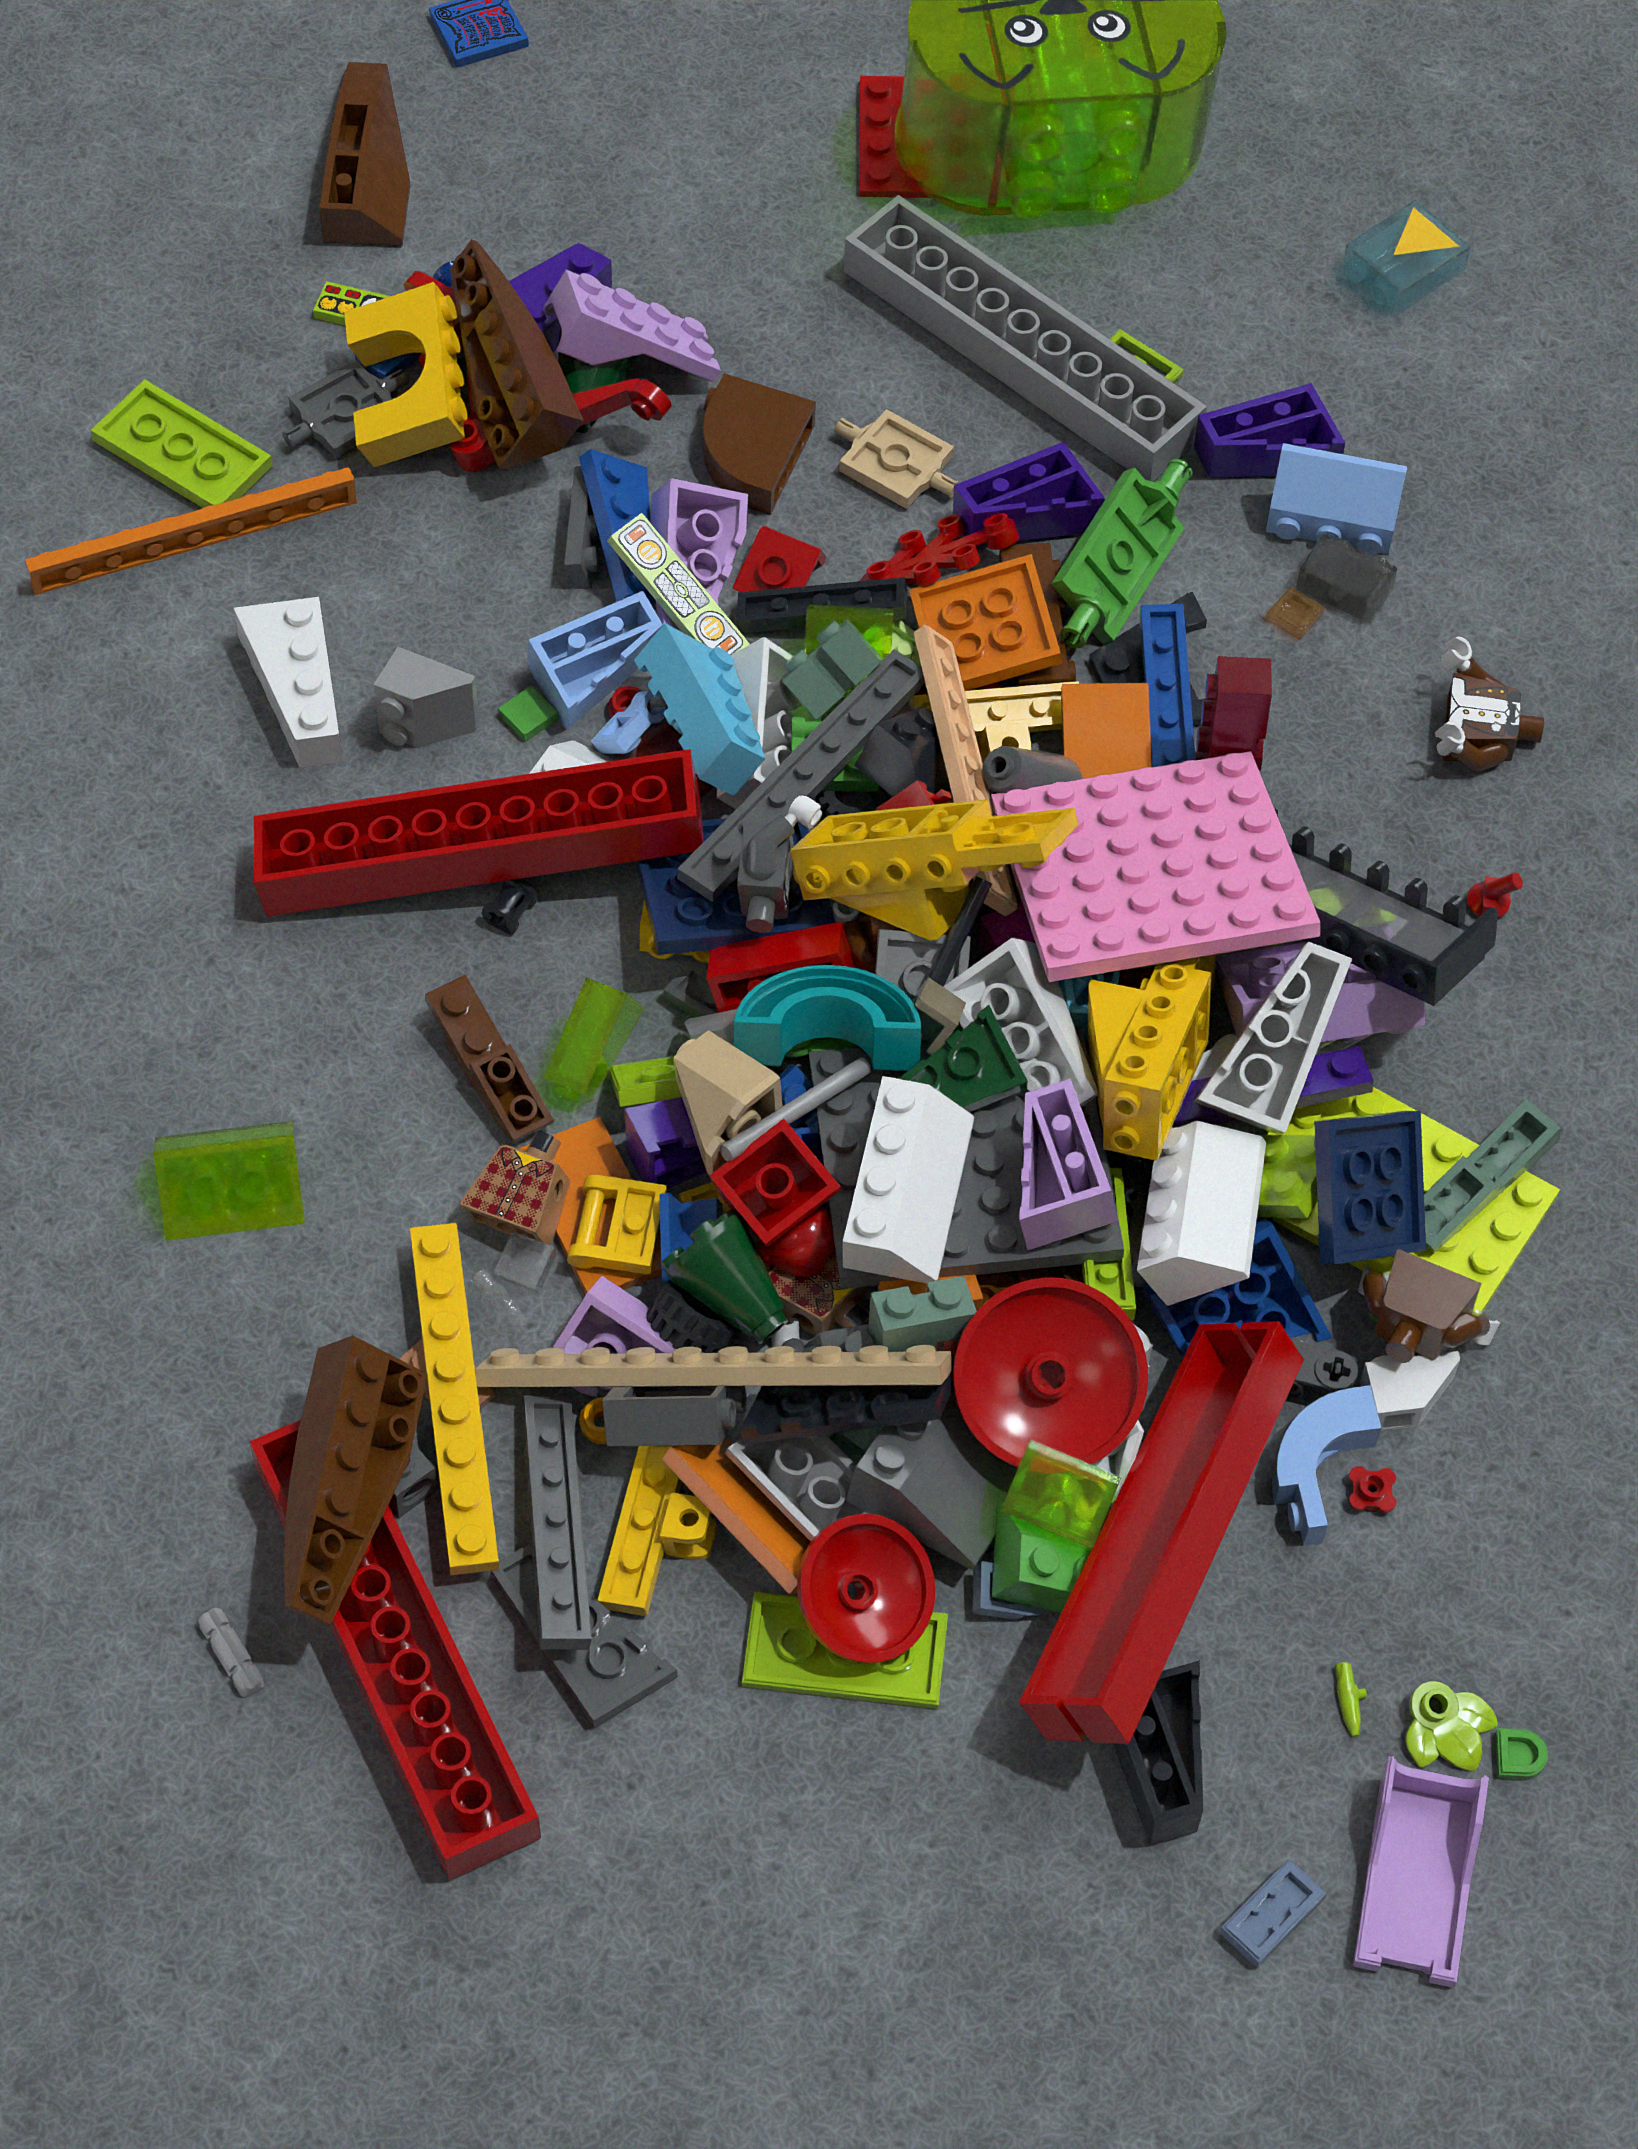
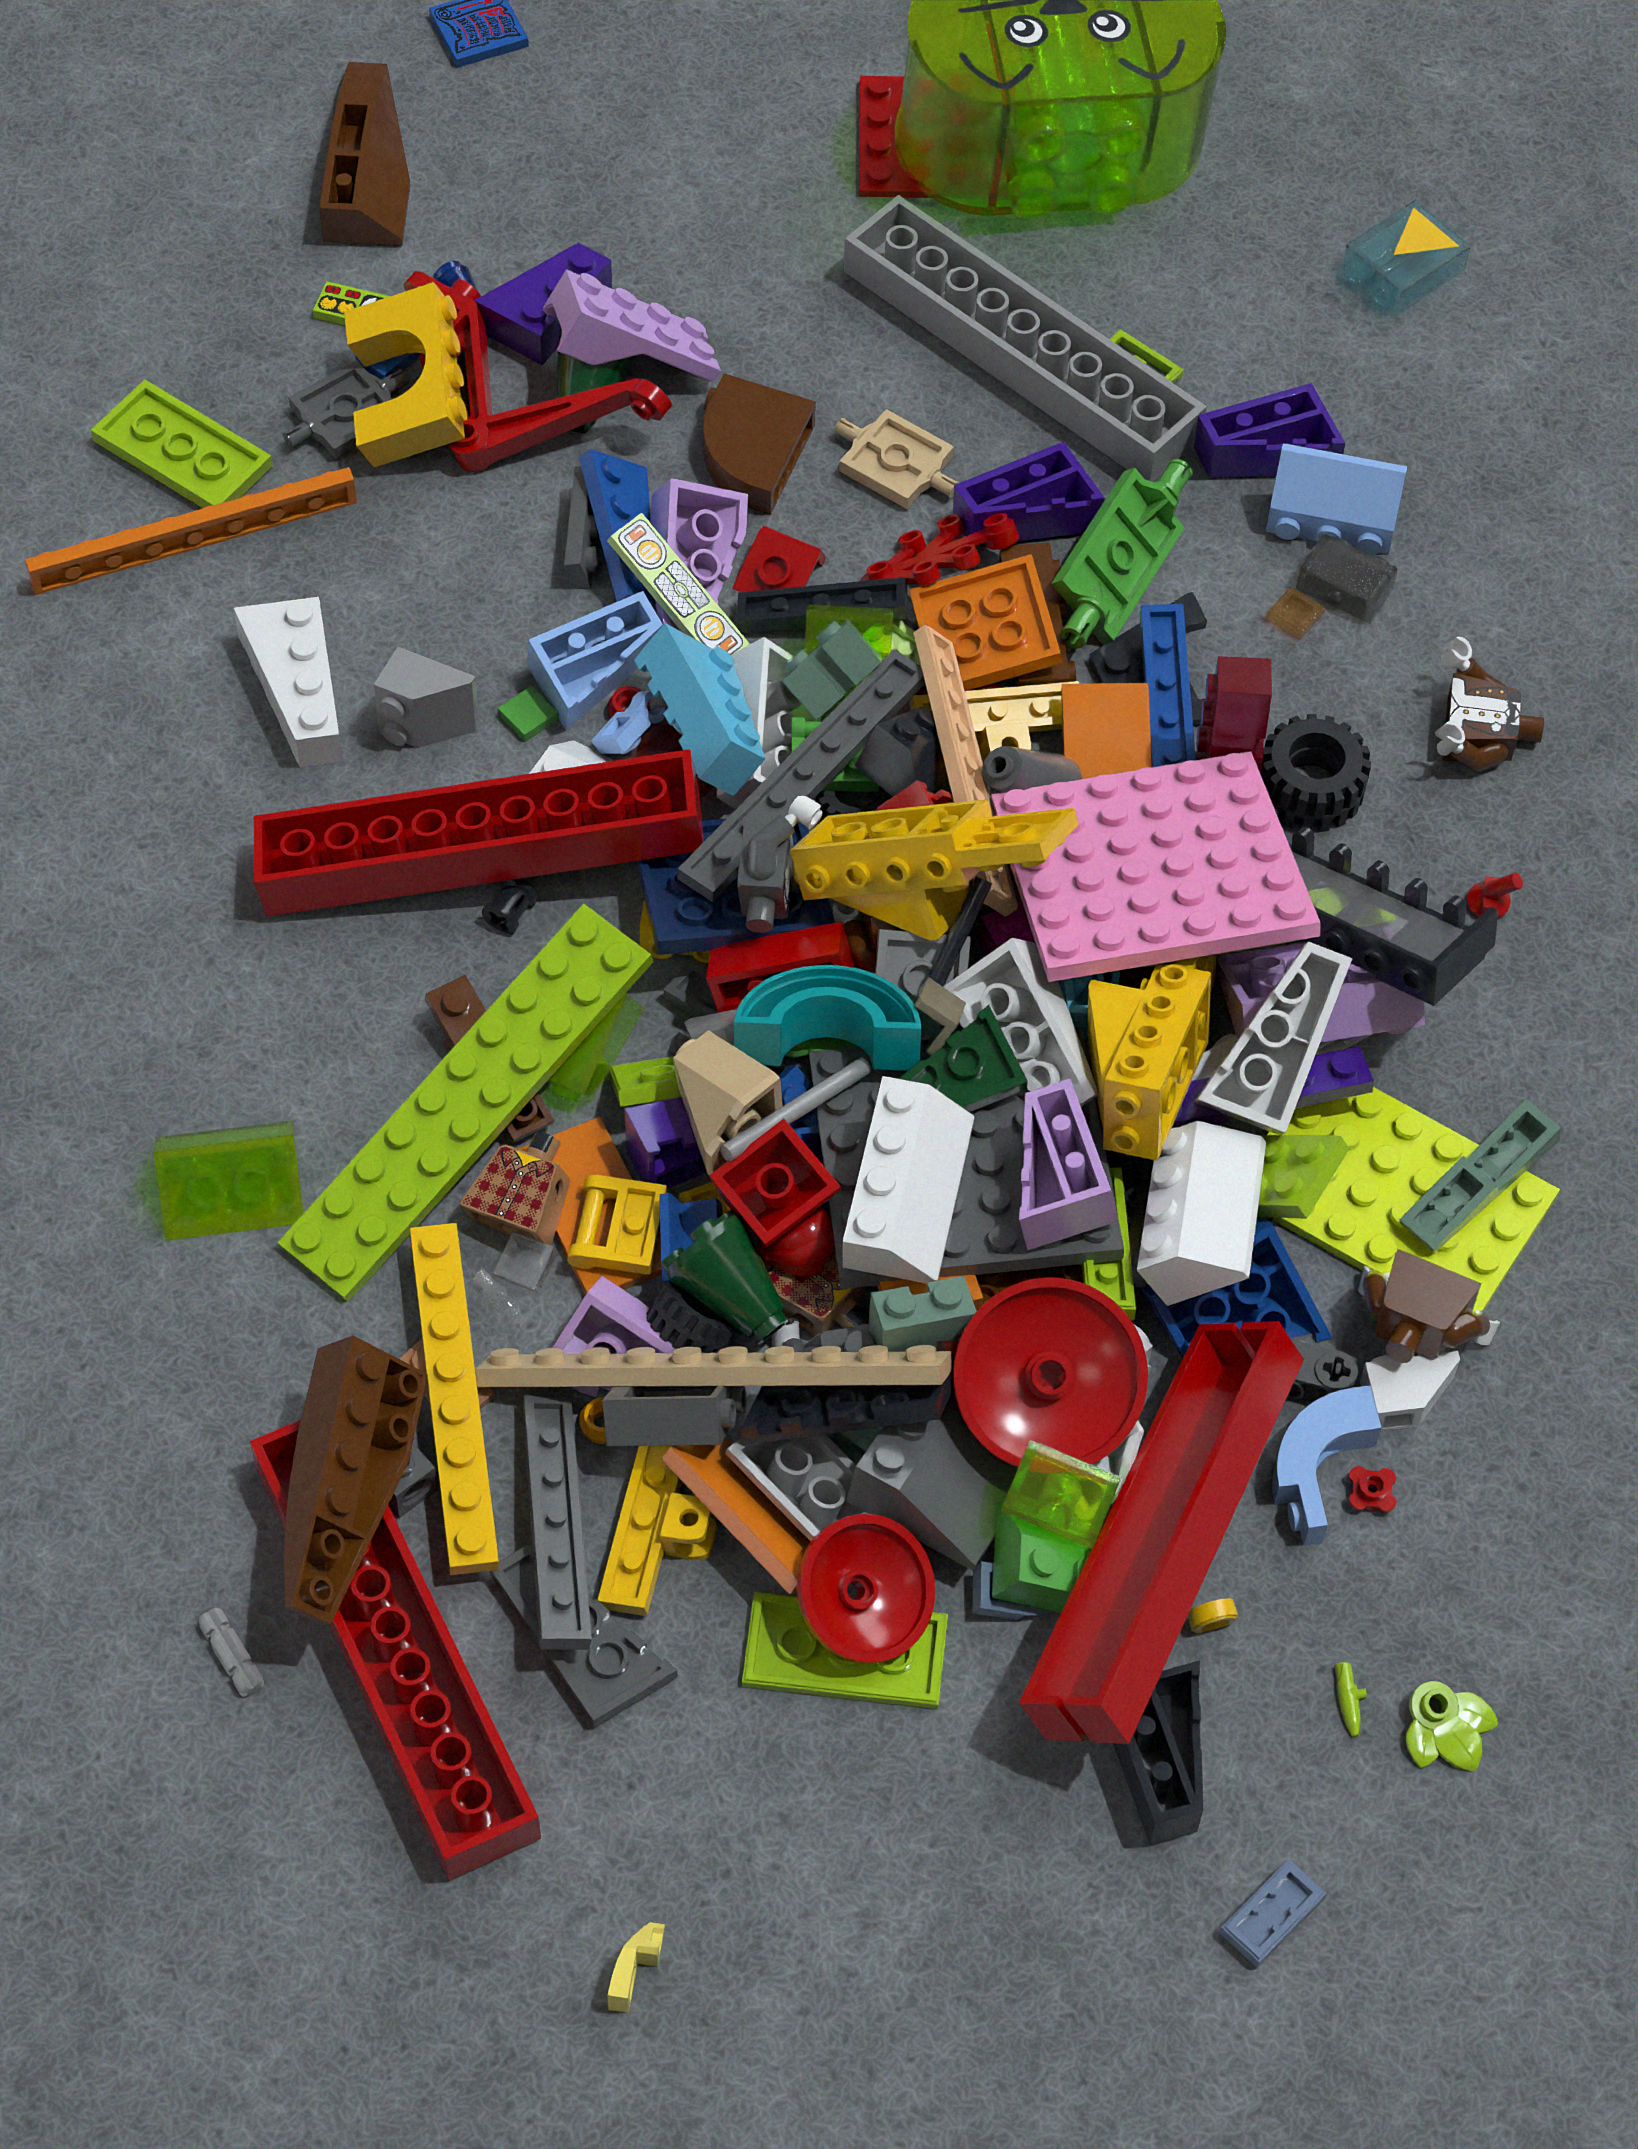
reddish brown wedge [450,239,584,470] -> none
dark blue plate [1314,1111,1426,1265] -> none
lavender piece [1353,1756,1489,1988] -> none
bright green tile [1495,1728,1548,1780] -> none
none -> lime plate [277,903,654,1302]
none -> light yellow slope [607,1922,665,2013]
none -> yellow tile [1187,1598,1238,1633]
none -> black tyre [1259,714,1371,832]

